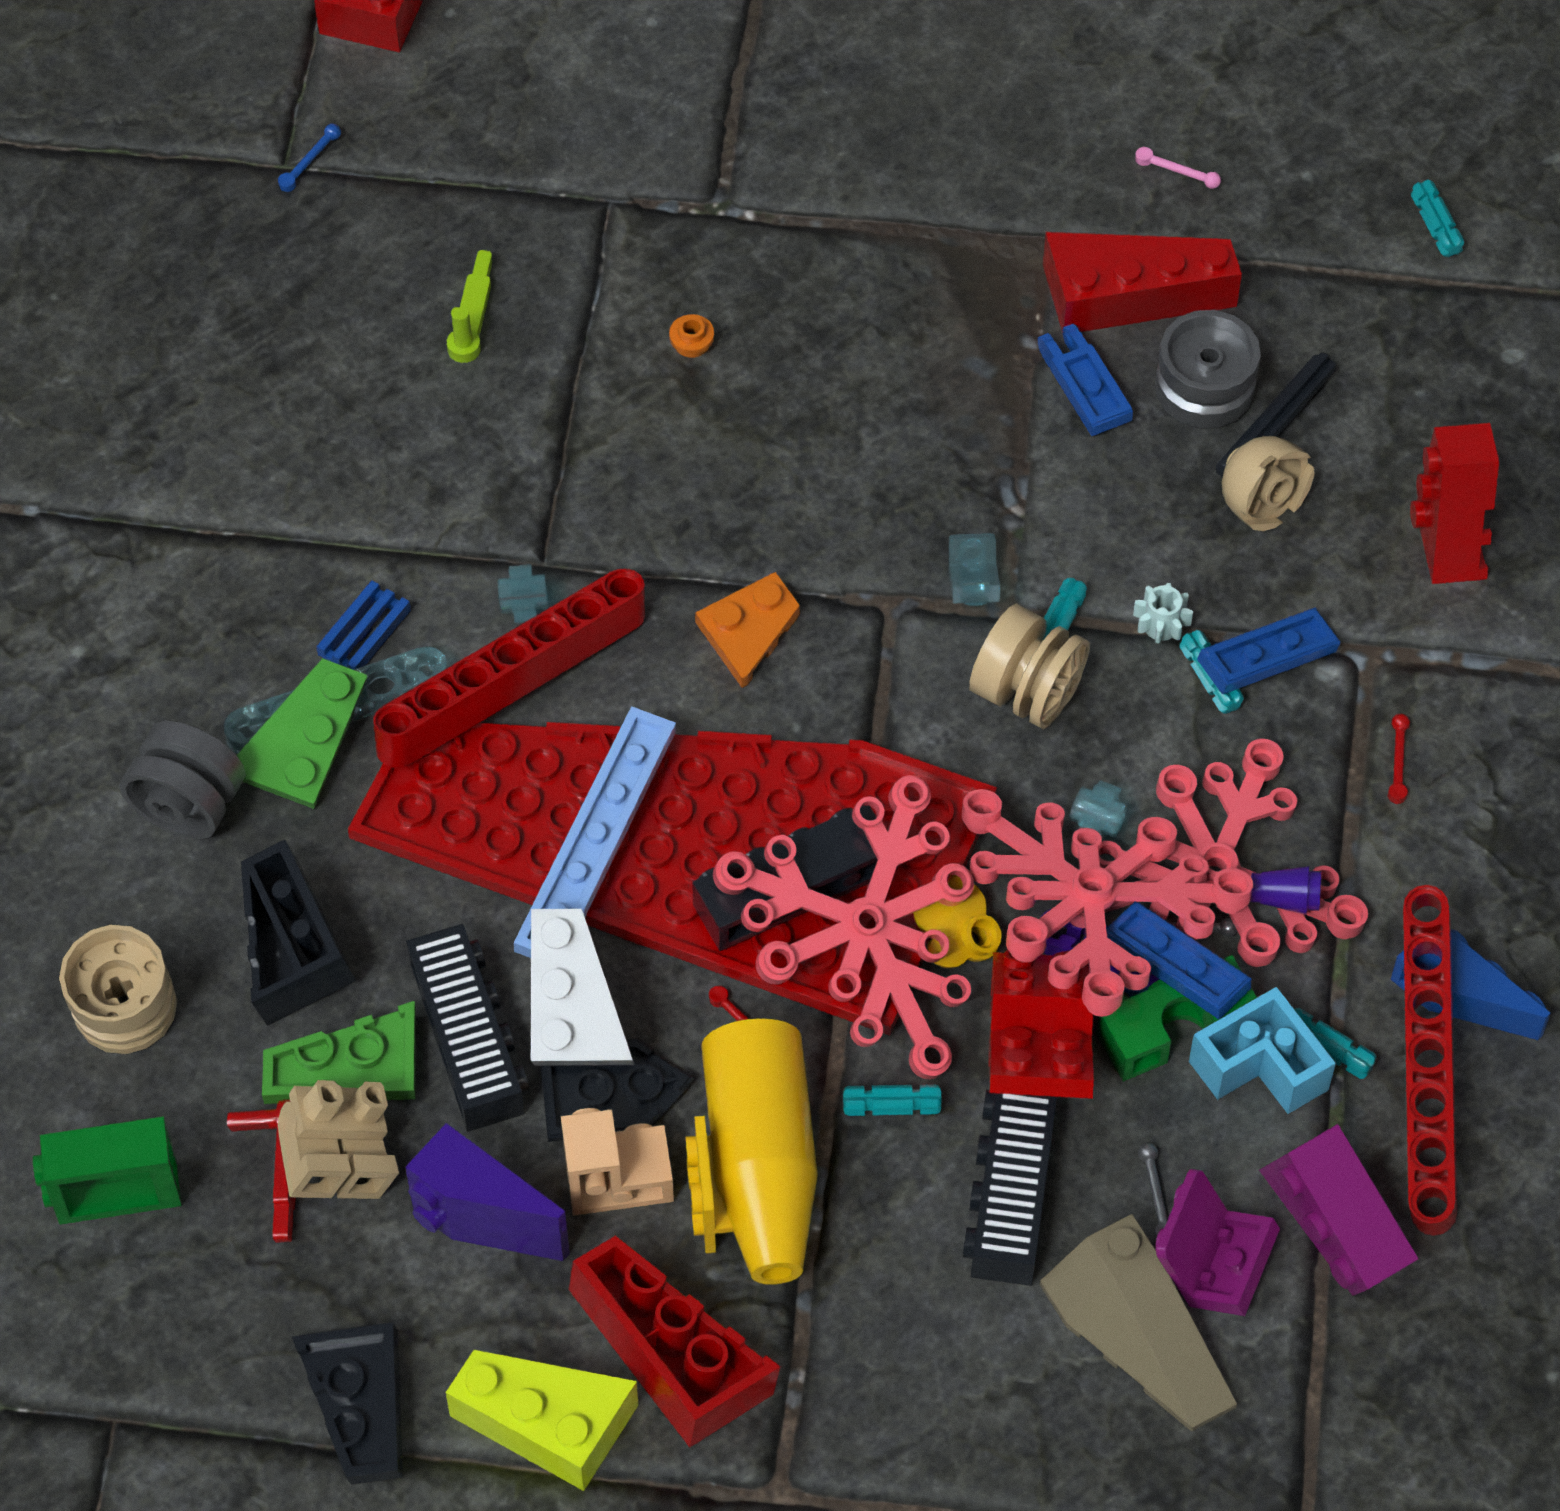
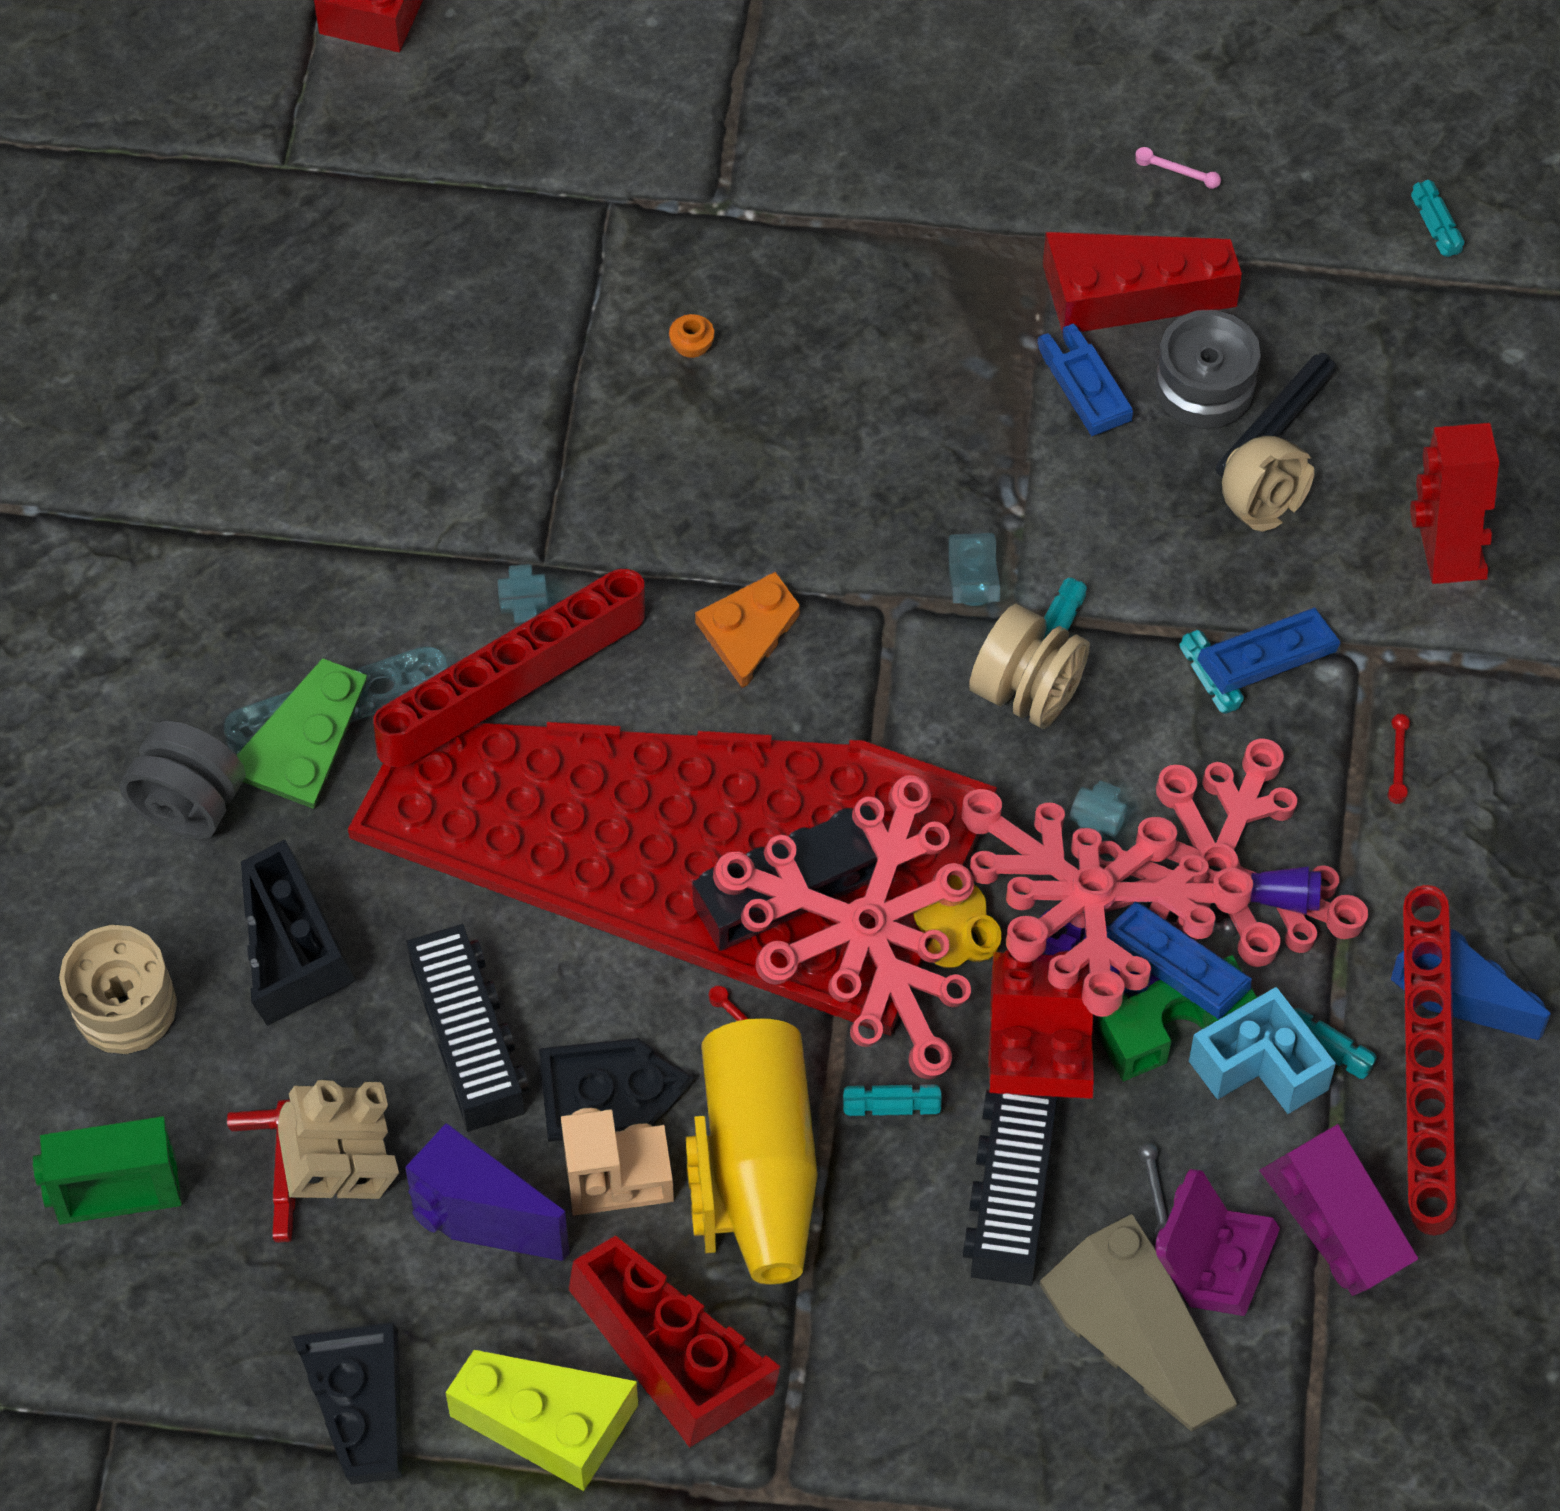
bright green wing [262,1001,416,1104] -> none
blue hinge [278,124,341,192] -> none
blue tile [316,580,411,672] -> none
lime piece [447,250,492,363] -> none
light blue plate [514,706,676,958] -> none
white wedge [531,909,635,1066] -> none
light aqua gear [1133,583,1193,643] -> none

